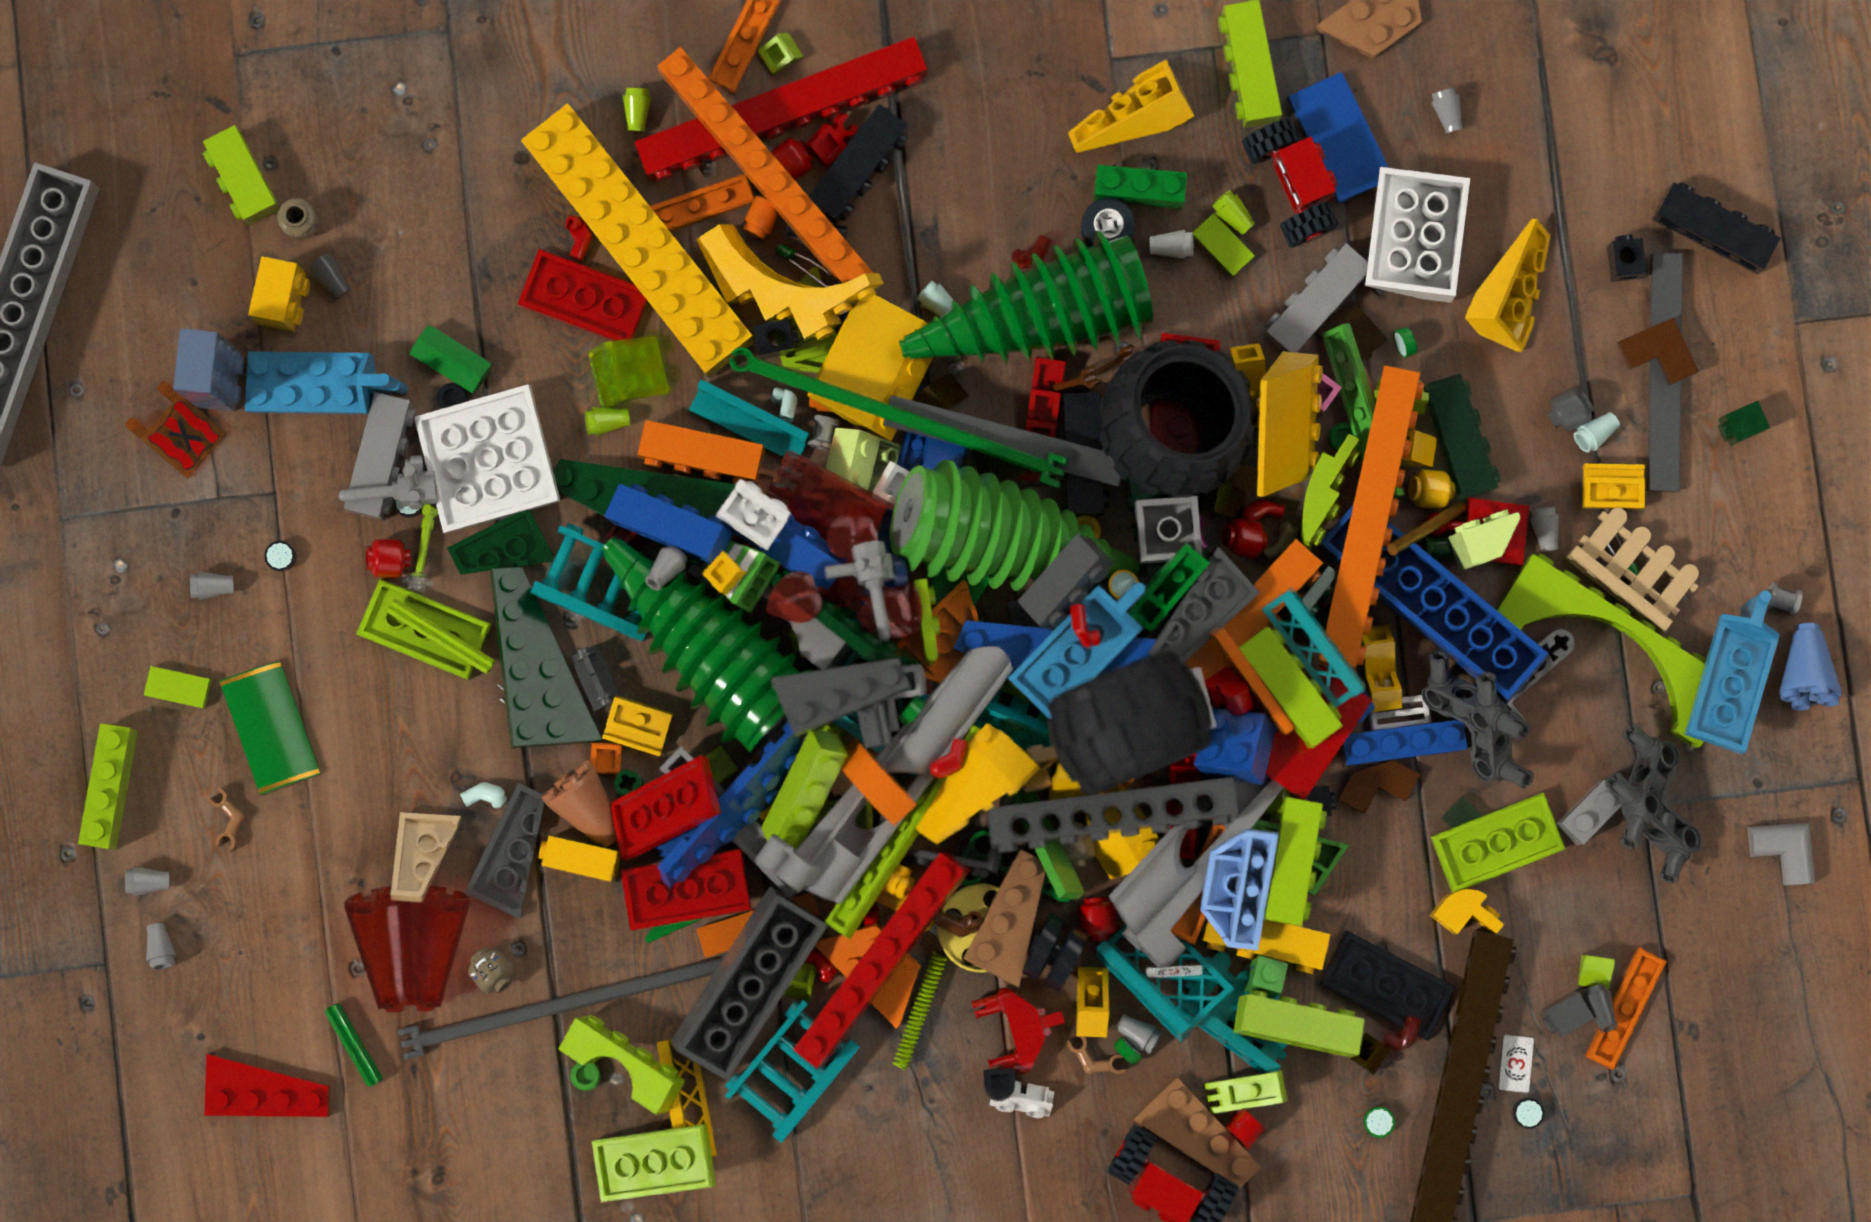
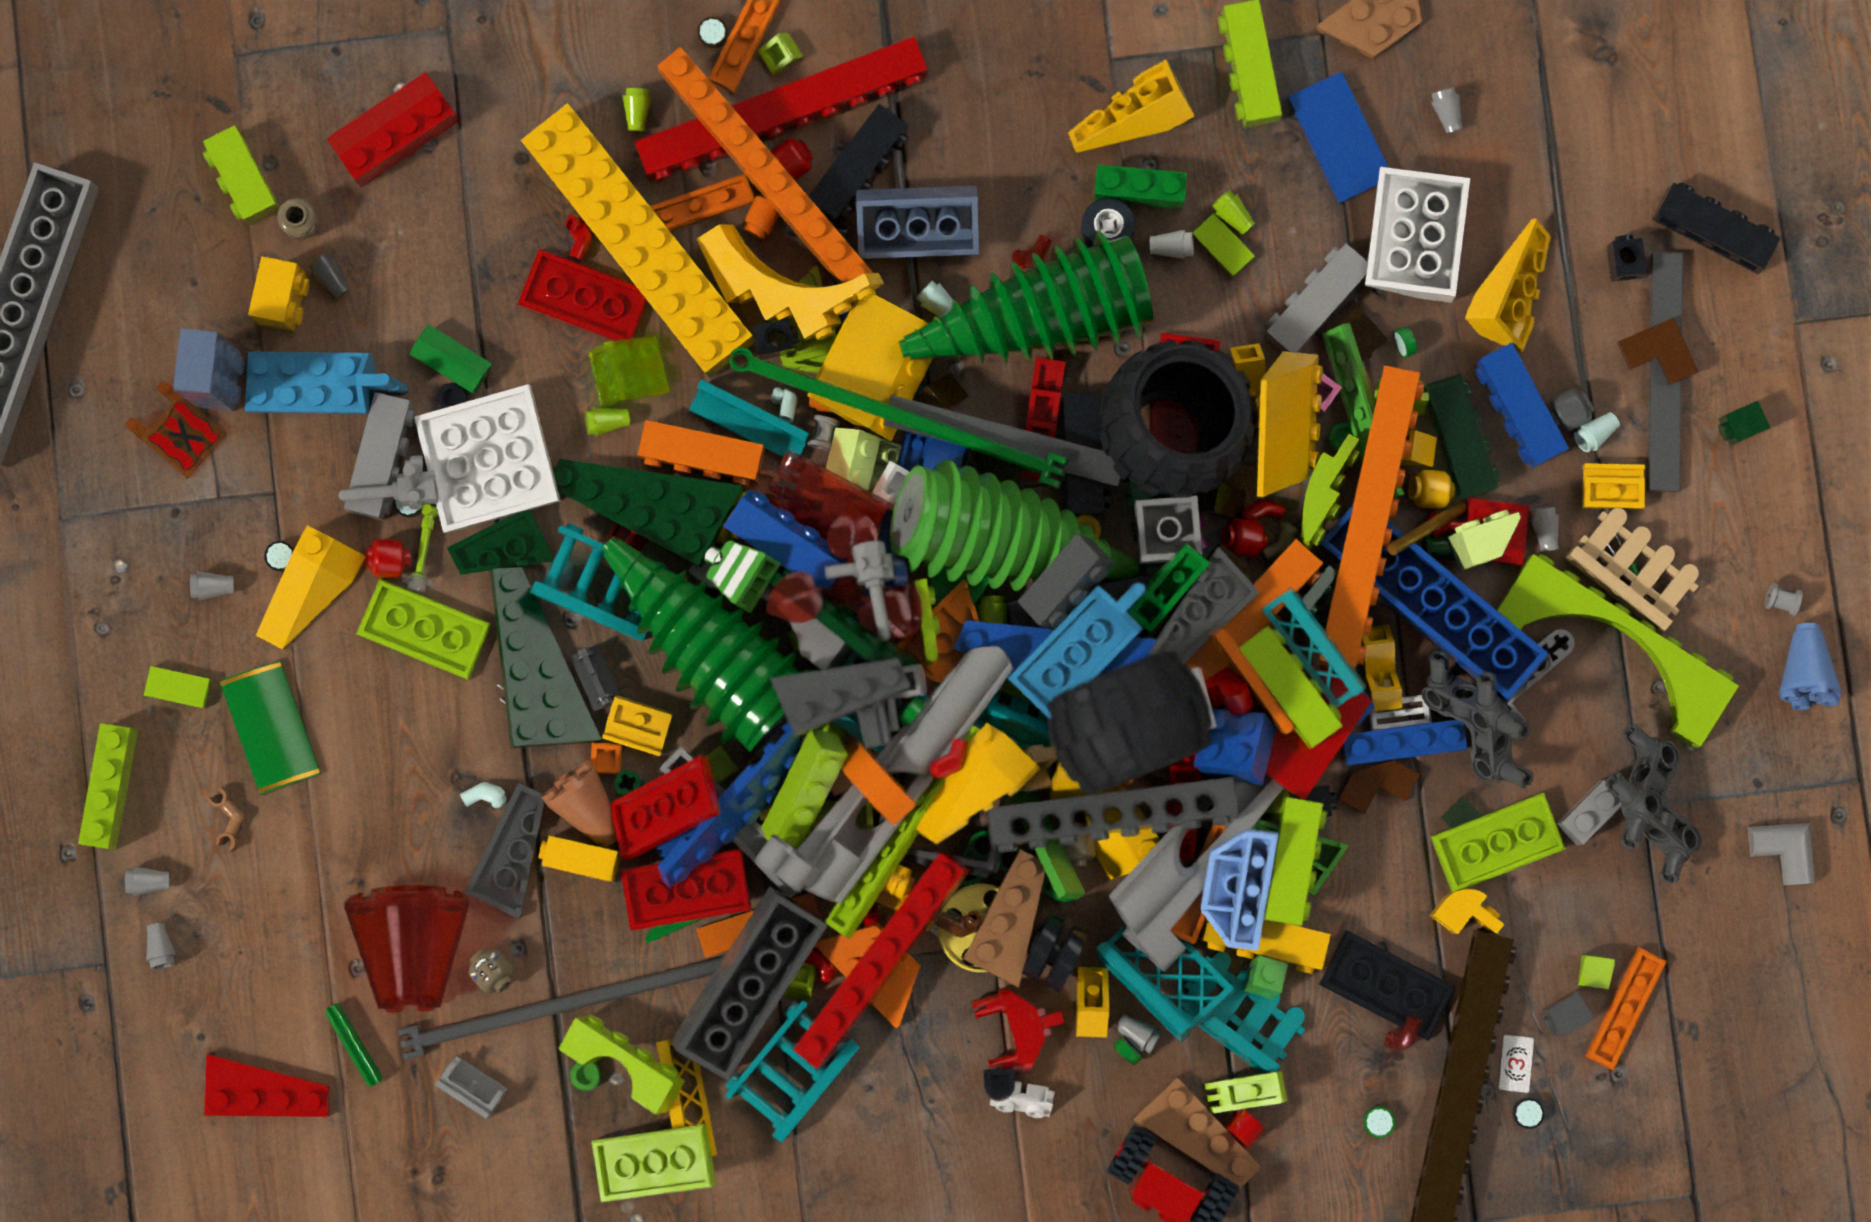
lime axle [387,599,495,674] -> none
tan wing [391,812,461,902] -> none
blue brick [604,483,733,564] -> none
light grey cone [645,545,687,591] -> none
yellow plate [703,551,746,596] -> none
white bracket [716,479,791,550] -> none
piece [776,243,831,287] -> none
red plate [805,113,858,167] -> none
lime piece [892,951,948,1070] -> none
reddish brown flag [1053,344,1134,391] -> none
medium nougat arm [1067,1037,1126,1075] -> none
red arm [1070,604,1101,648] -> none
red head [1078,897,1118,941] -> none
light aqua tile [1108,570,1139,600] -> none
clear sticker [1146,965,1202,978] -> none
lime brick [1233,990,1365,1058] -> none
brick [1242,118,1339,248] -> none
dark brown brick [1348,1032,1392,1076] -> none
dark grey cone [1582,985,1618,1033] -> none
dark azure hinge [1684,590,1780,755] -> none
none -> yellow wedge [256,525,365,650]
none -> red slope [327,72,459,188]
none -> light grey hinge [435,1056,508,1119]
none -> light aqua tile [697,17,728,49]
none -> sand blue brick [856,186,979,259]
none -> lime brick [977,596,1008,624]
none -> blue brick [1475,342,1569,469]

